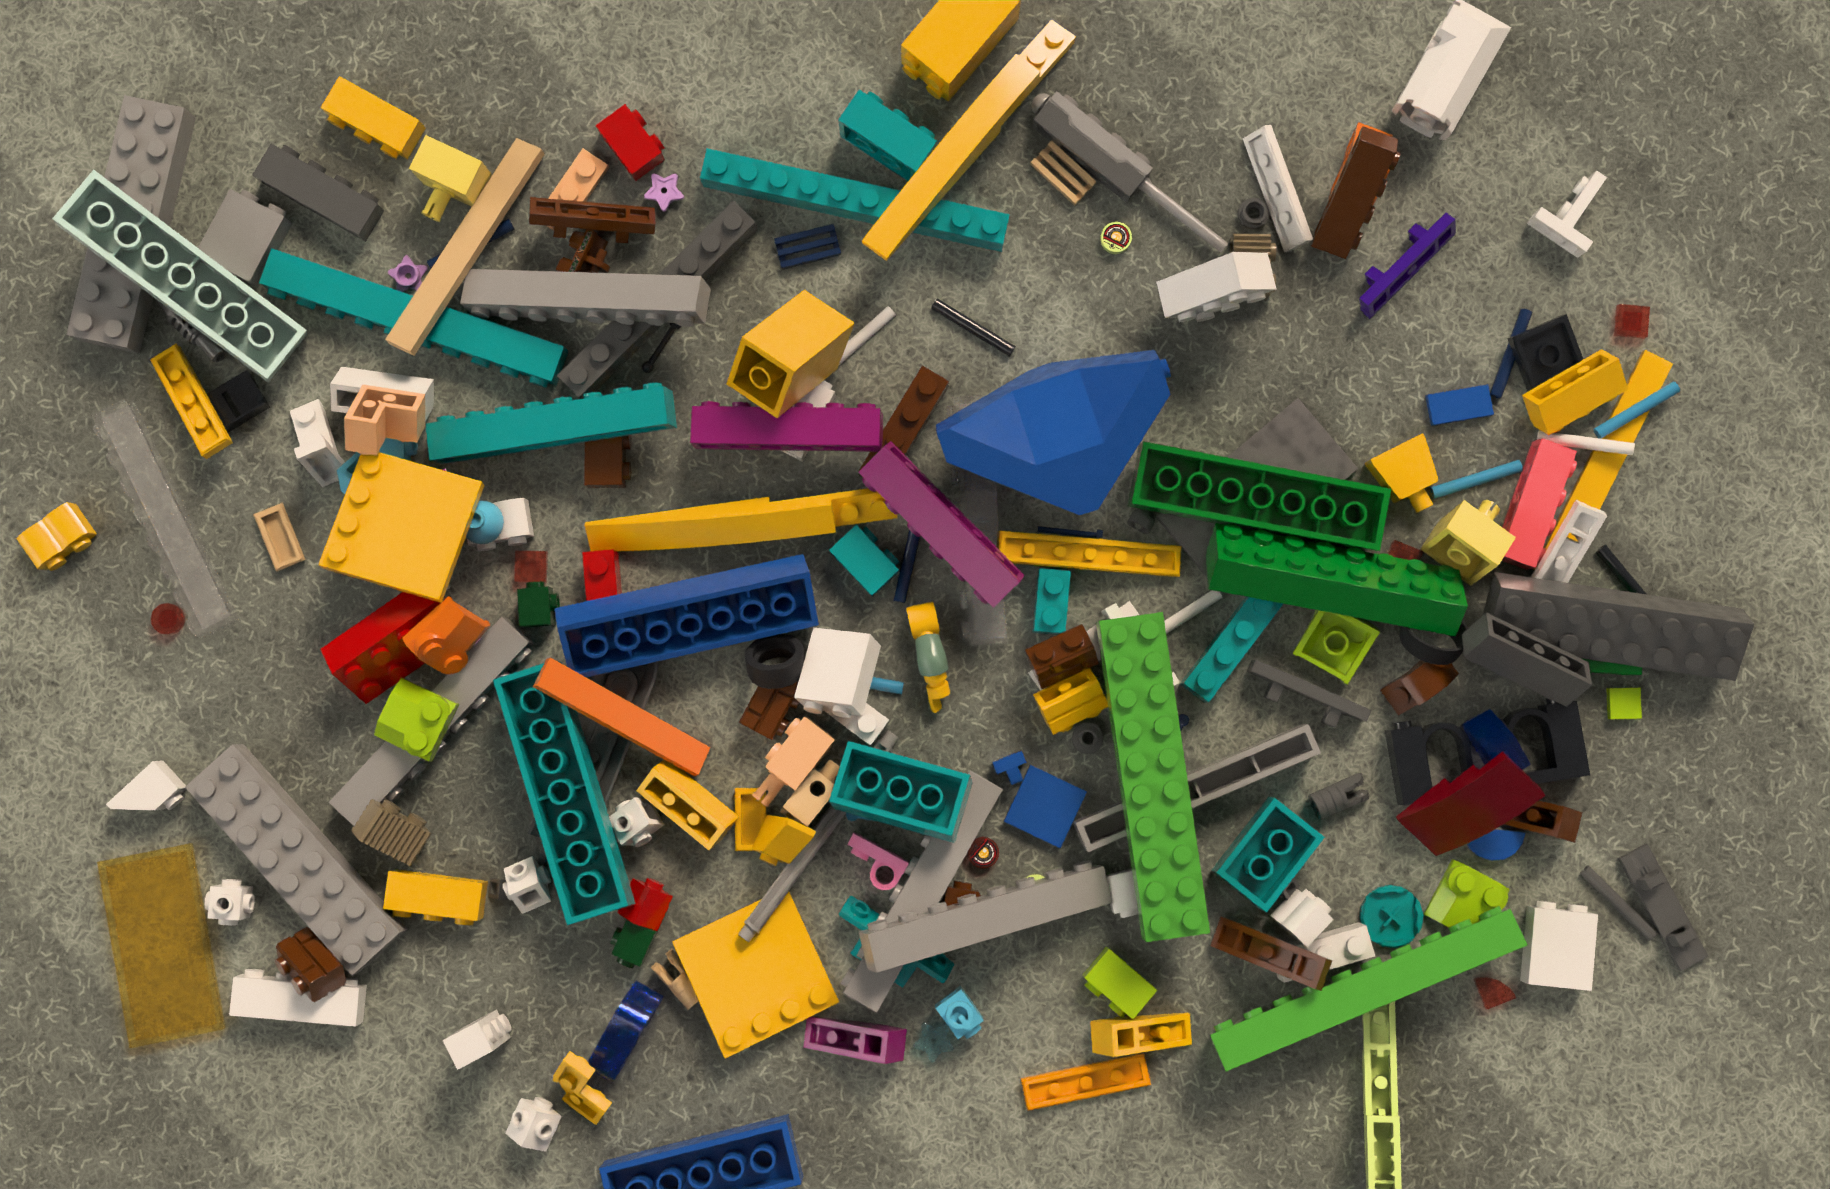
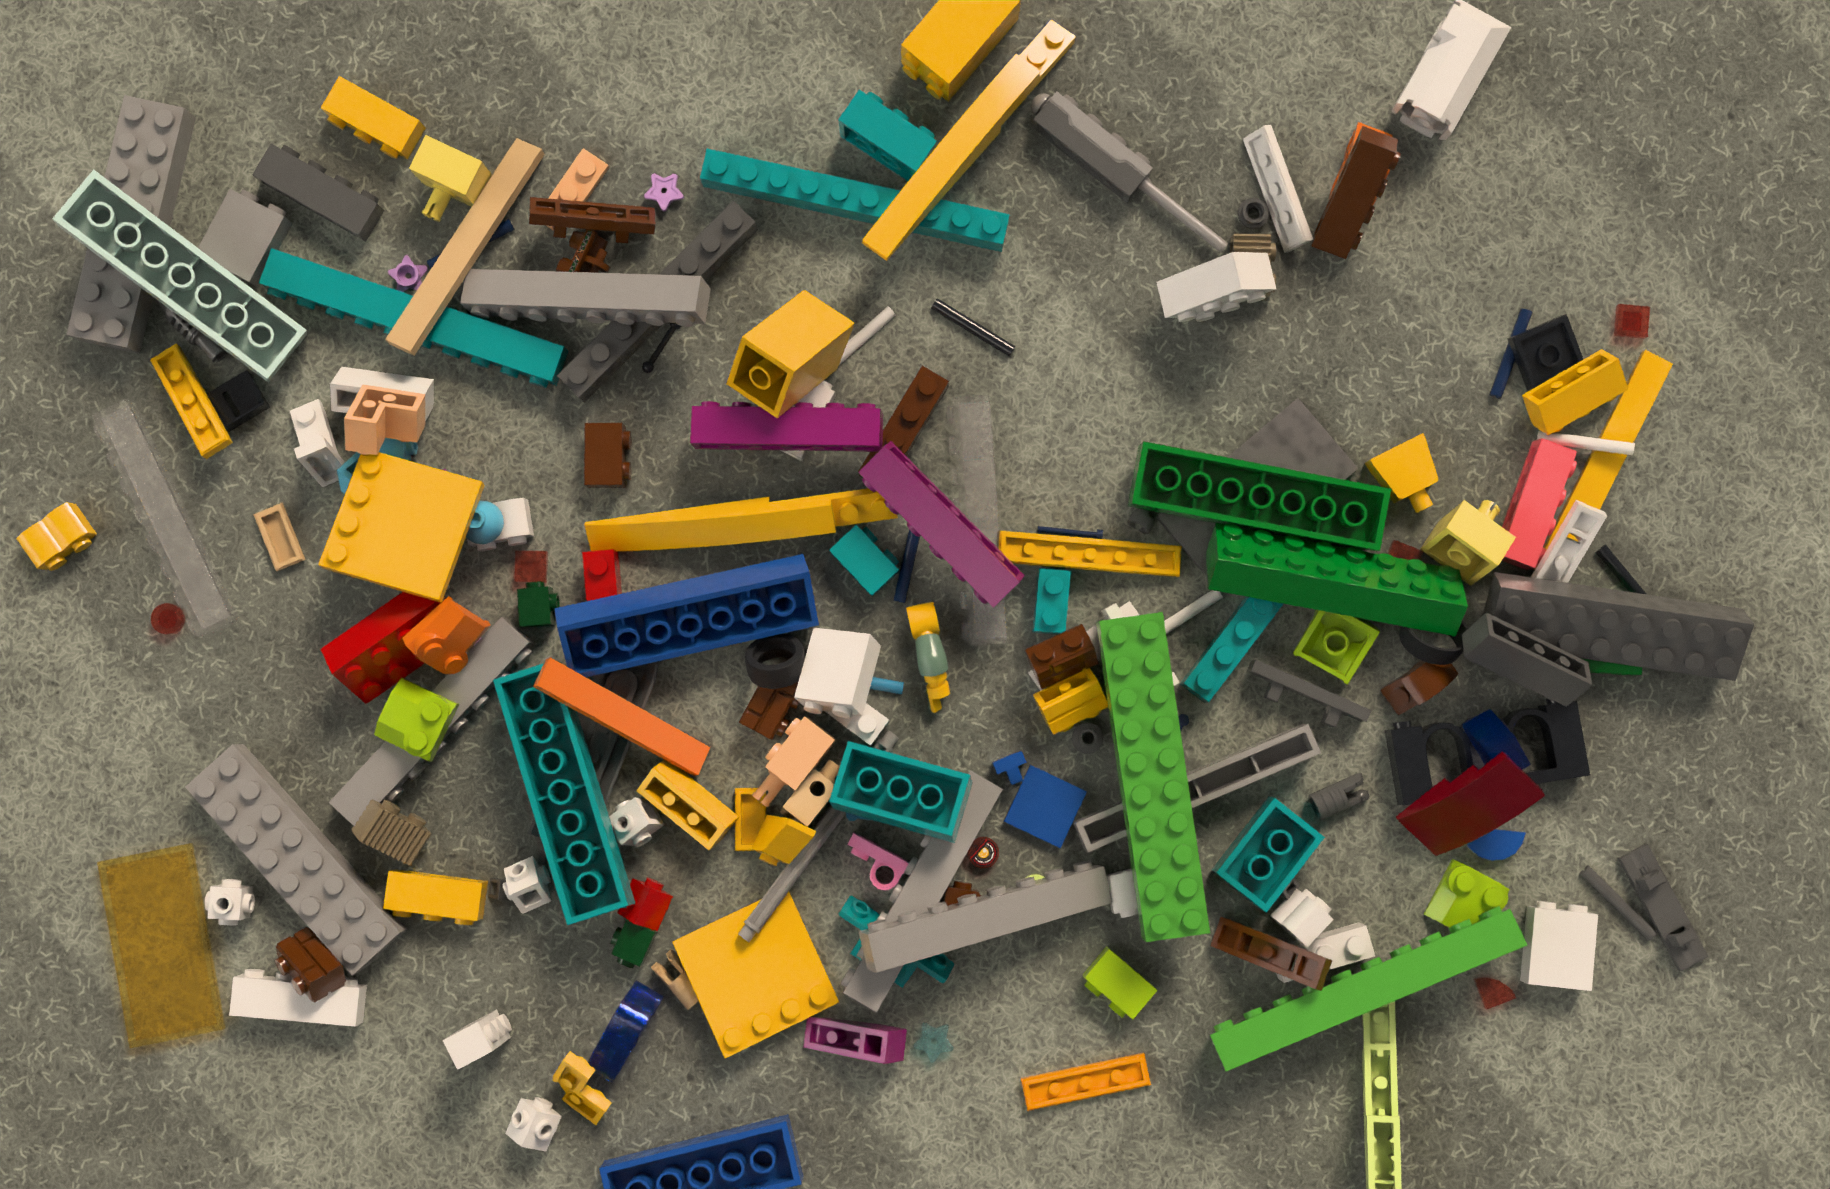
white slope [106,761,186,810] -> none
teal brick [426,382,677,464] -> none
red brick [595,104,665,181] -> none
dark blue tile [774,224,841,270] -> none
medium azure brick [935,986,984,1039] -> none
blue panel [936,350,1171,515] -> none
tan tile [1030,140,1096,206] -> none
yellow slope [1090,1013,1192,1057] -> none
tile [1100,222,1132,254] -> none
dark purple hinge [1359,212,1456,319] -> none
teal tile [1359,885,1424,948] -> none
blue tile [1425,384,1494,426] -> none
dark azure piece [1430,460,1523,499] -> none
reddish brown slope [1504,801,1583,843] -> none
white bracket [1527,171,1607,258] -> none
dark azure piece [1593,381,1680,439] -> none
lime tile [1606,688,1642,719] -> none

